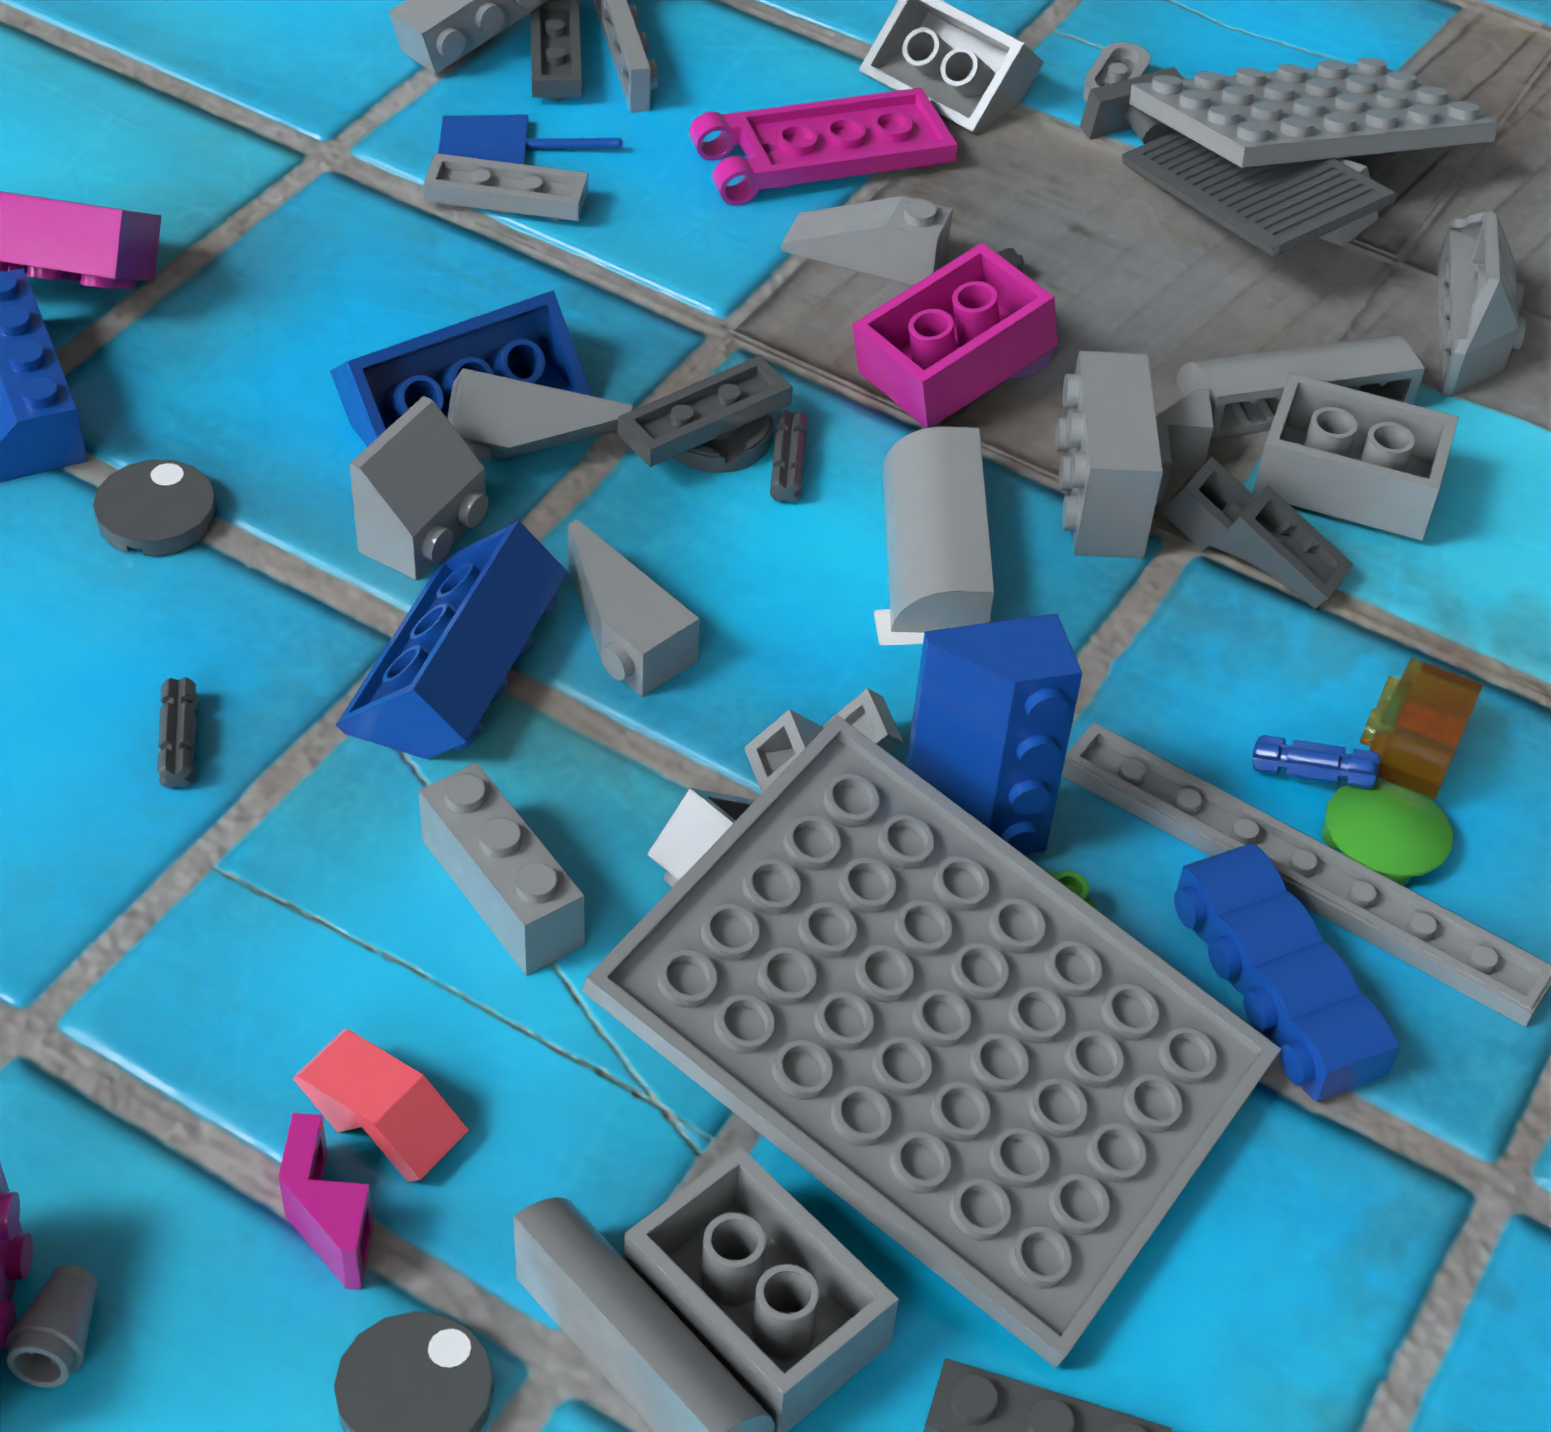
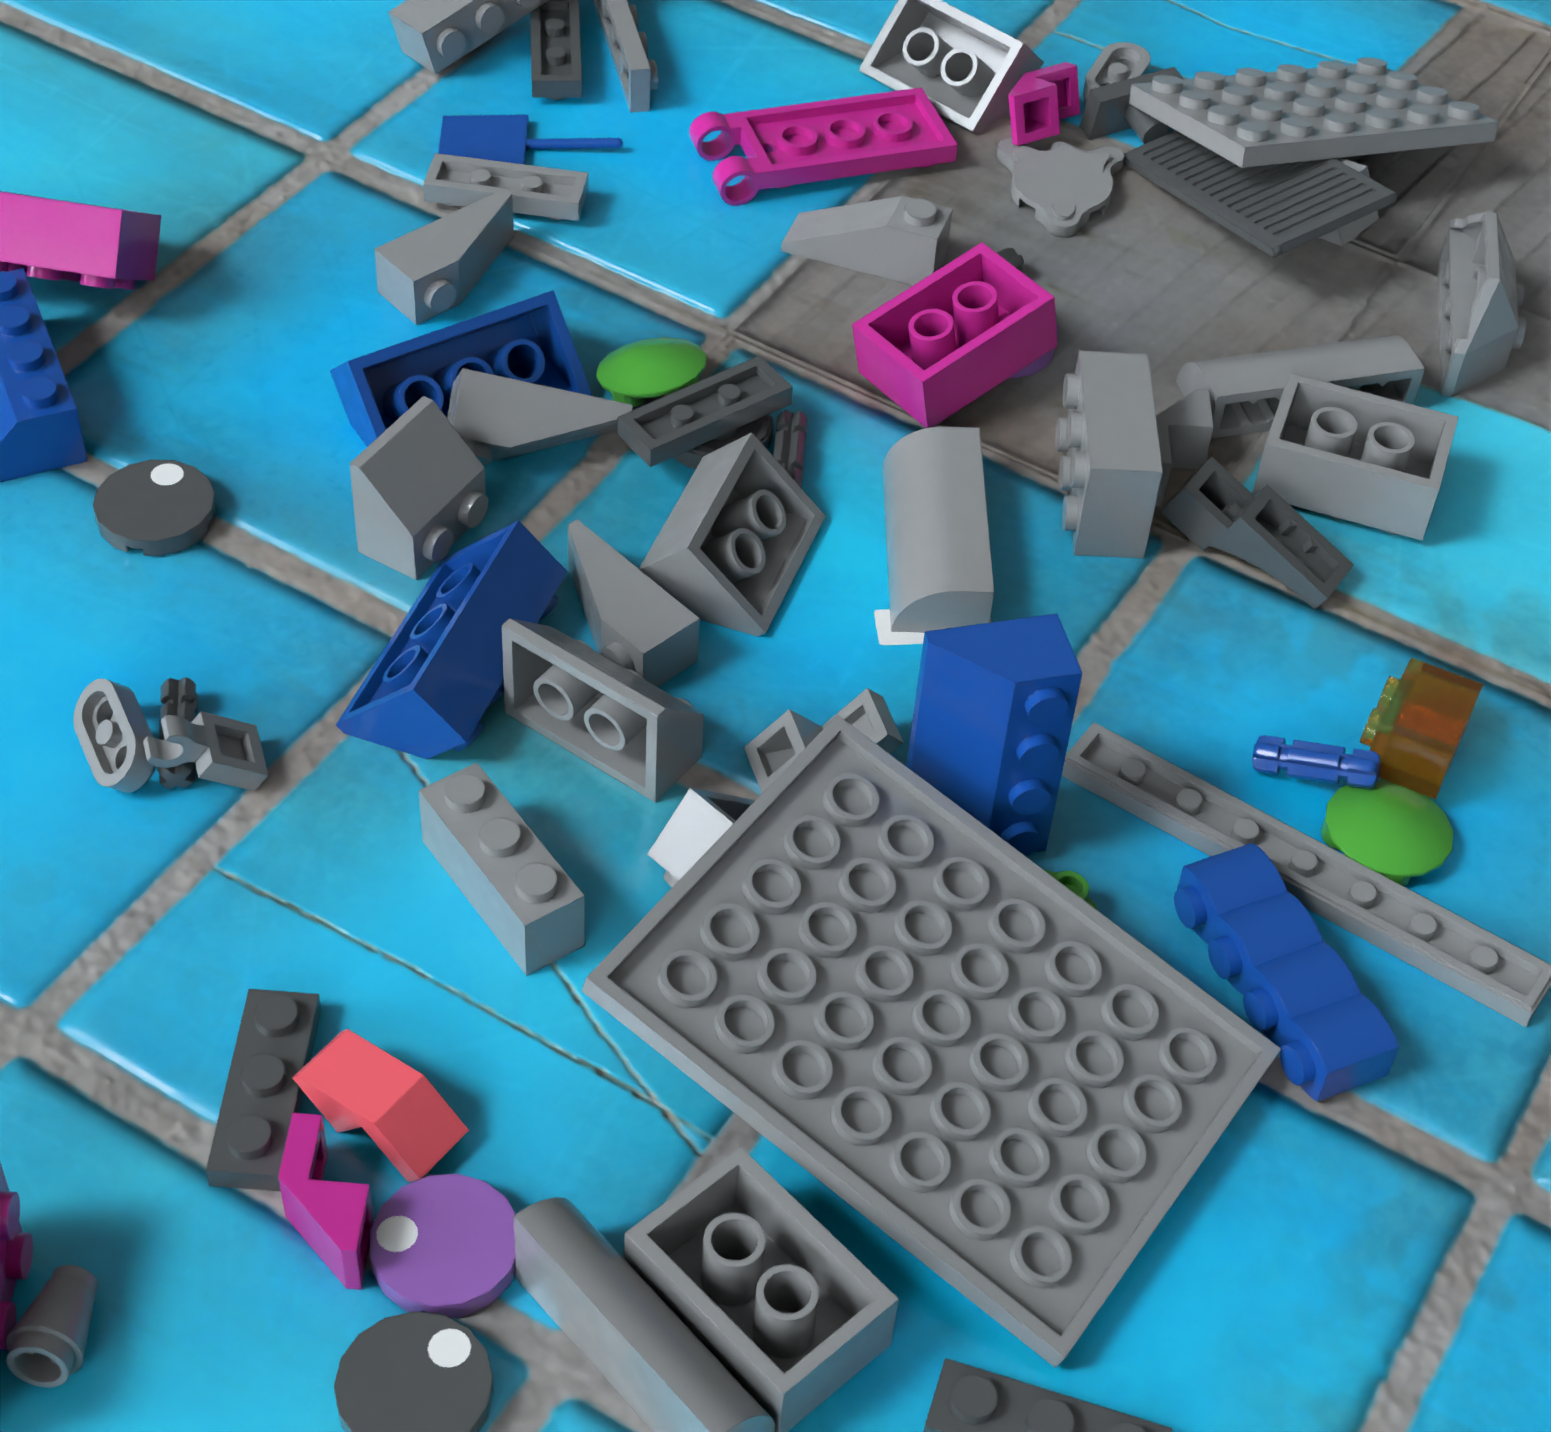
none -> light grey plate [73,678,156,793]
none -> light grey plate [143,711,269,791]
none -> dark grey plate [206,989,321,1191]
none -> medium lavender tile [370,1174,516,1318]
none -> light grey slope [374,188,514,325]
none -> light grey slope [501,618,704,803]
none -> bright green dish [596,337,707,407]
none -> light grey slope [639,433,826,637]
none -> light grey tile [996,138,1124,238]
none -> dark pink slope [1009,62,1080,146]

